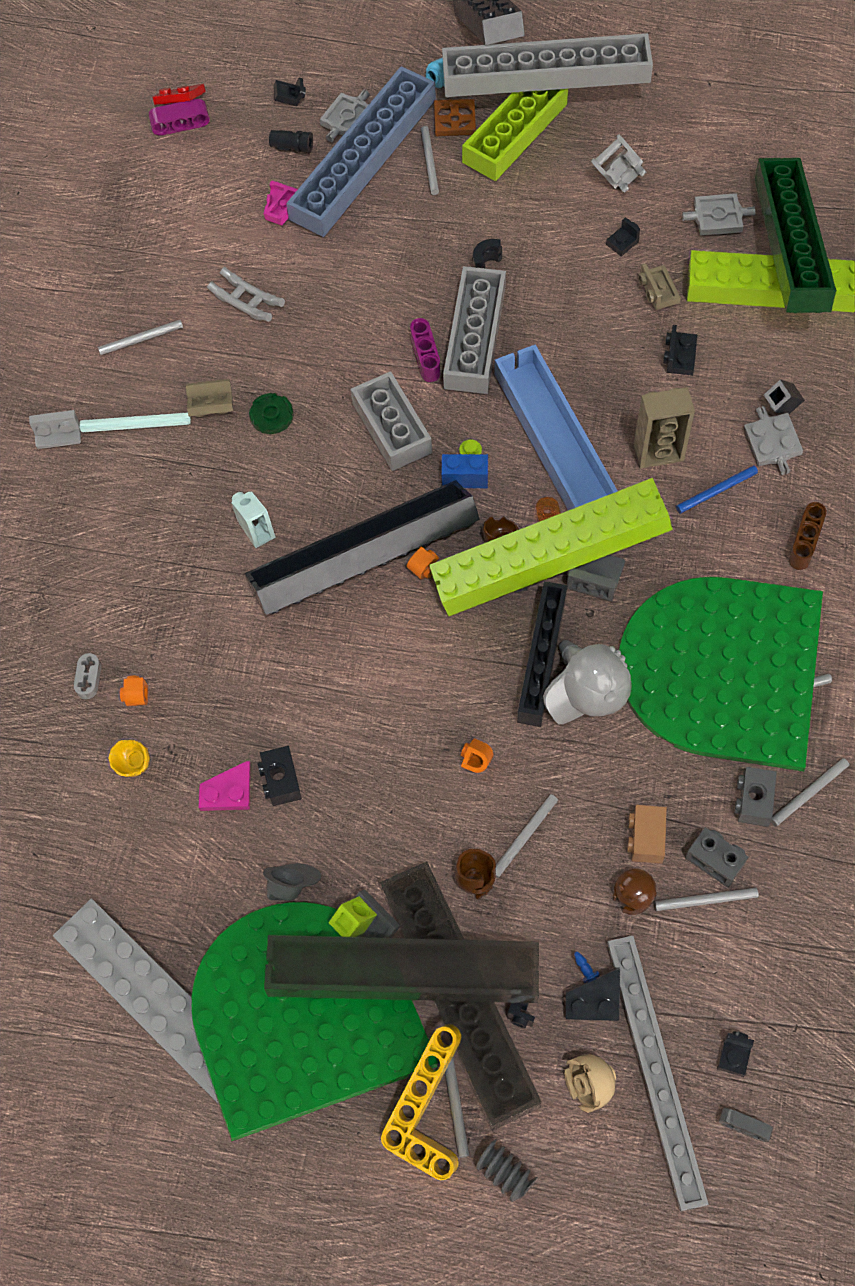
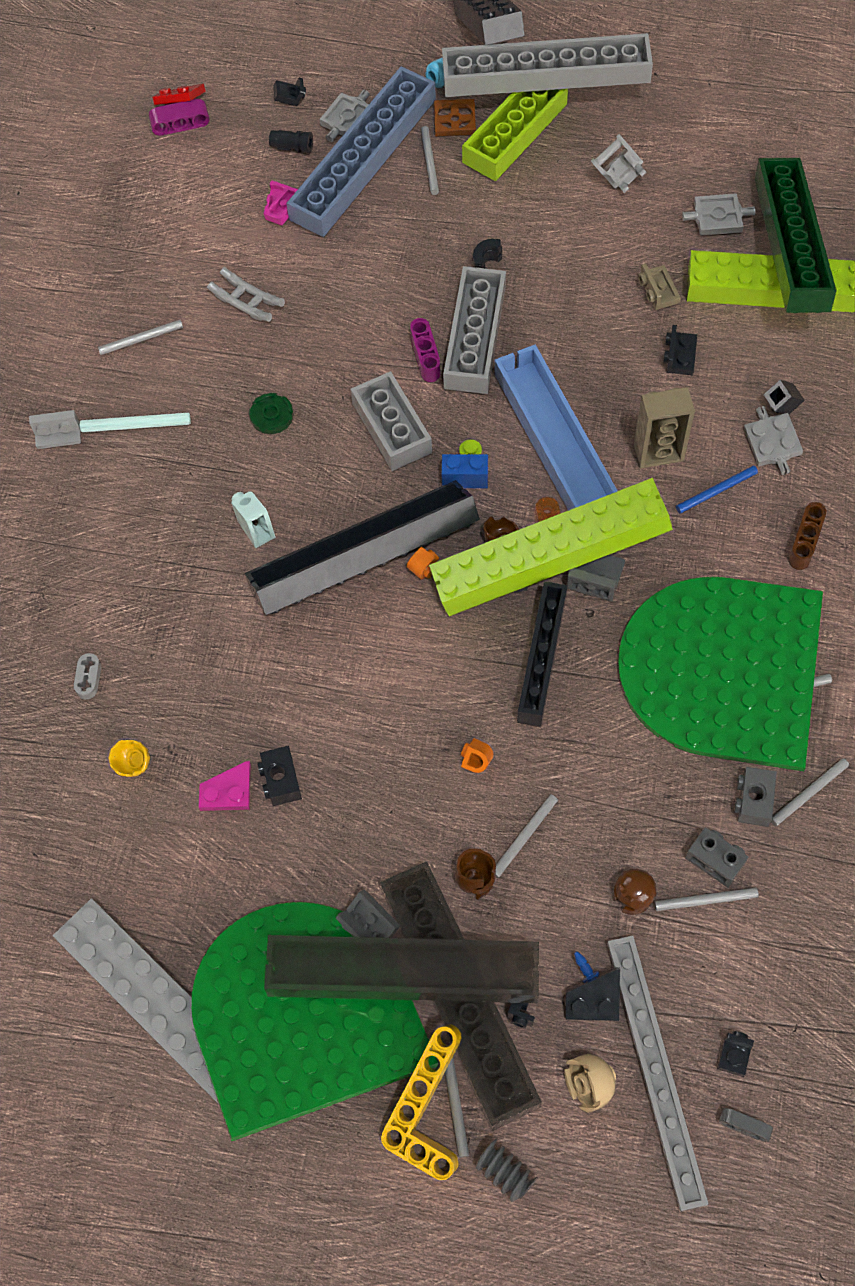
orange plate [120,675,148,706] -> none
dark tan bracket [185,379,233,417] -> none
dark grey piece [263,863,321,901] -> none
lime brick [329,896,377,941] -> none
light grey piece [543,640,631,725] -> none
black bracket [606,217,640,257] -> none
medium nougat brick [627,805,667,864] -> none

